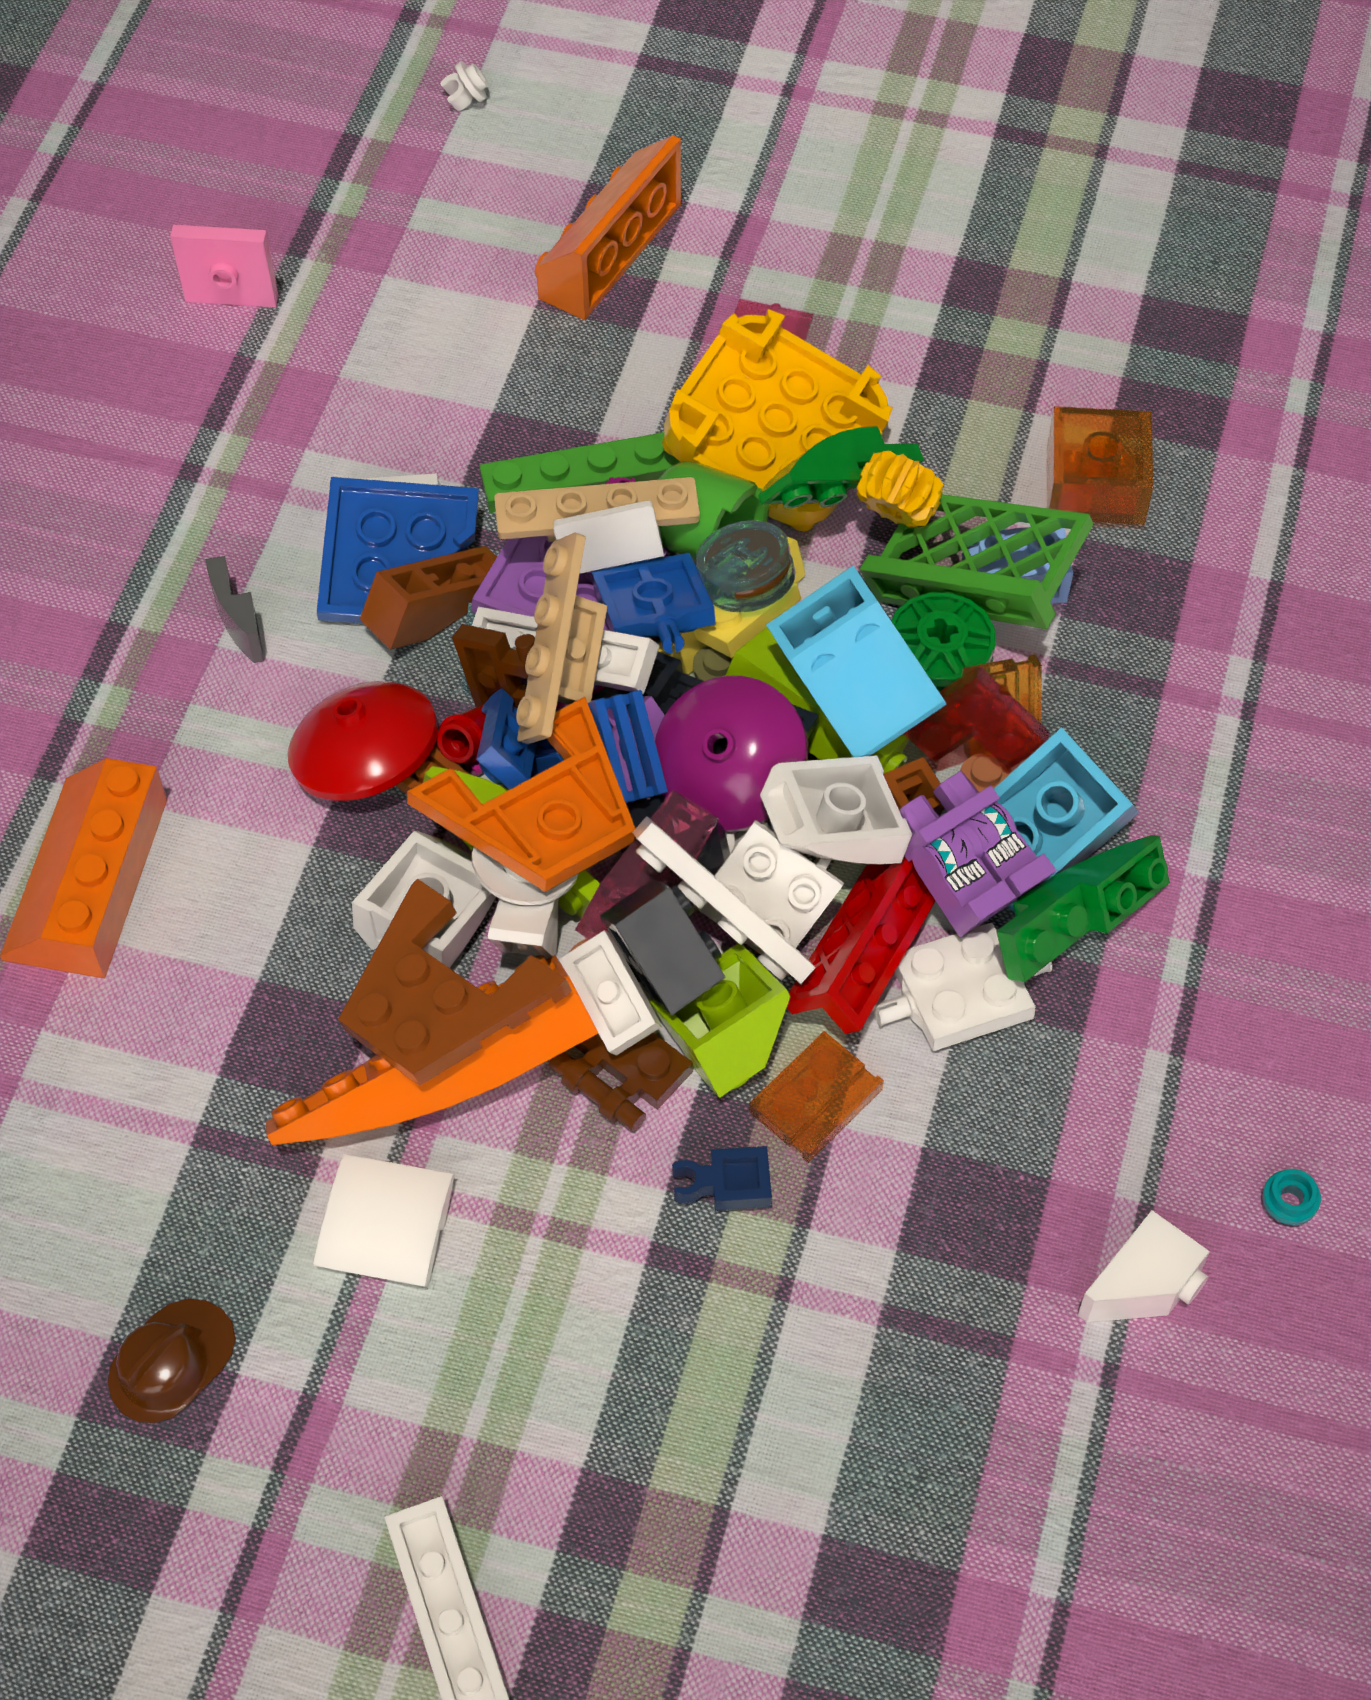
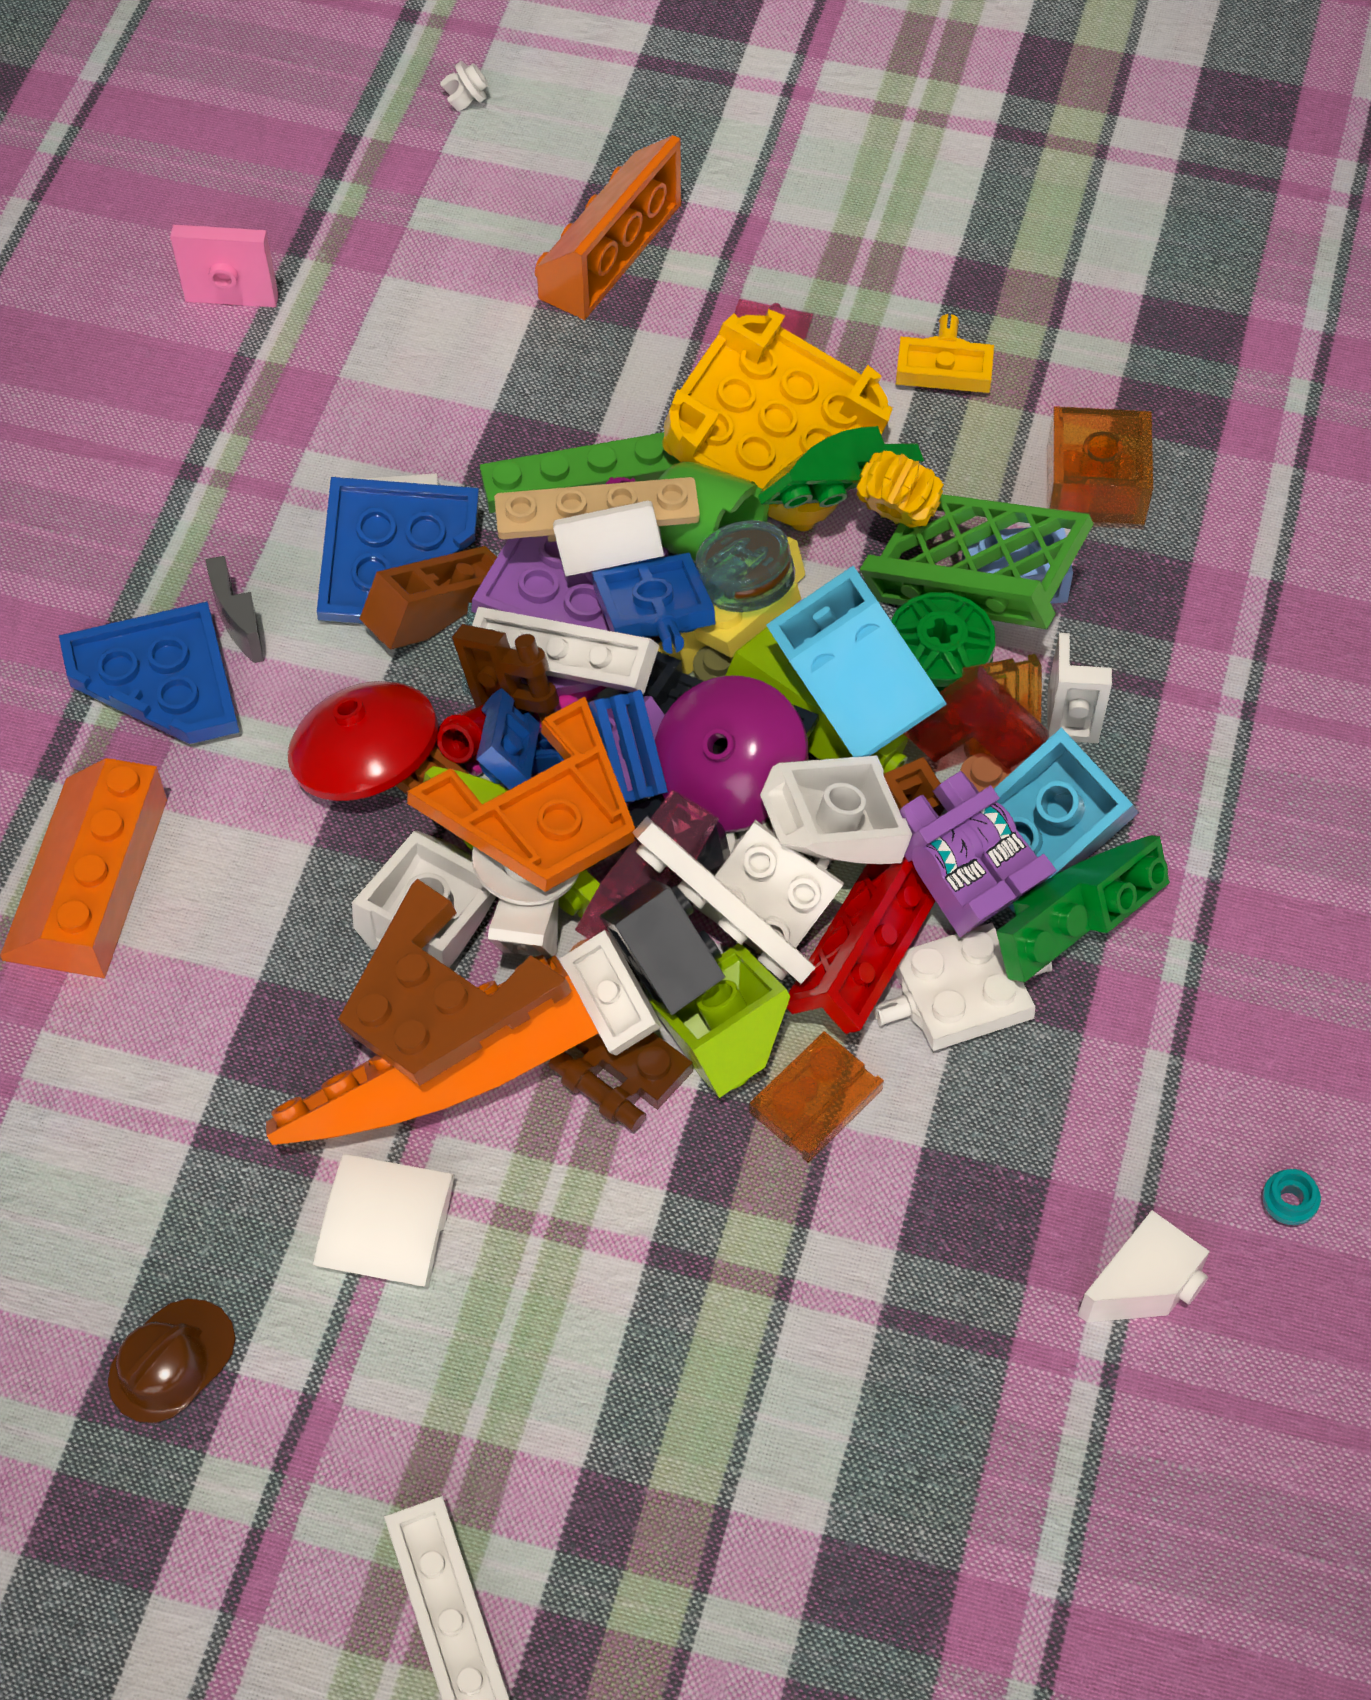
tan bracket [516,532,607,744] -> none
dark blue plate [672,1146,772,1211] -> none
none -> blue plate [58,601,240,744]
none -> yellow plate [895,314,994,393]
none -> white panel [1047,633,1112,743]

